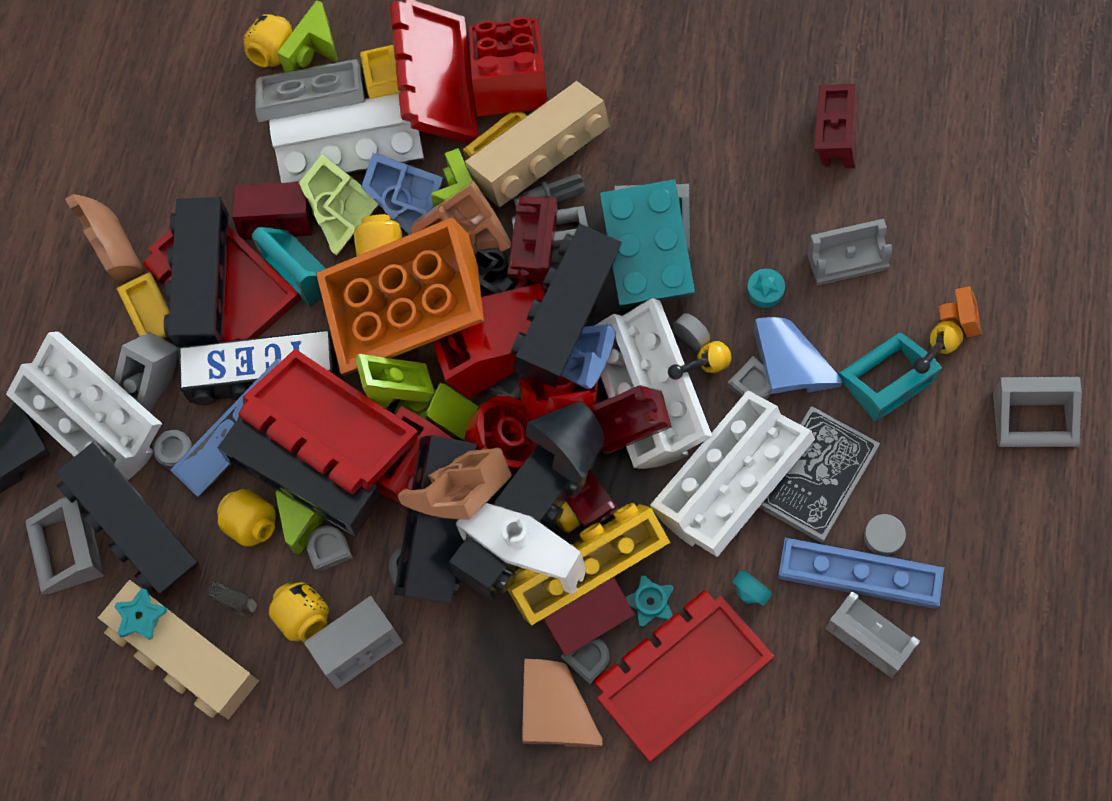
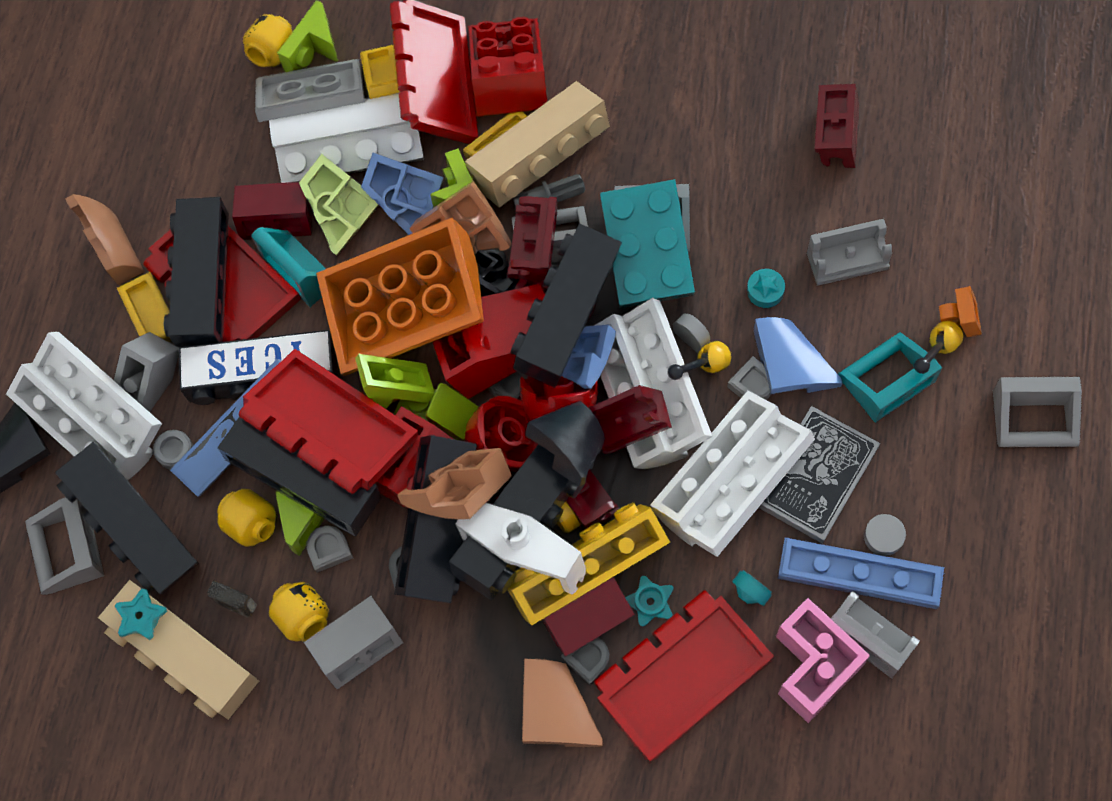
yellow head [354,215,402,256] -> none
none -> bright pink brick [776,598,870,723]

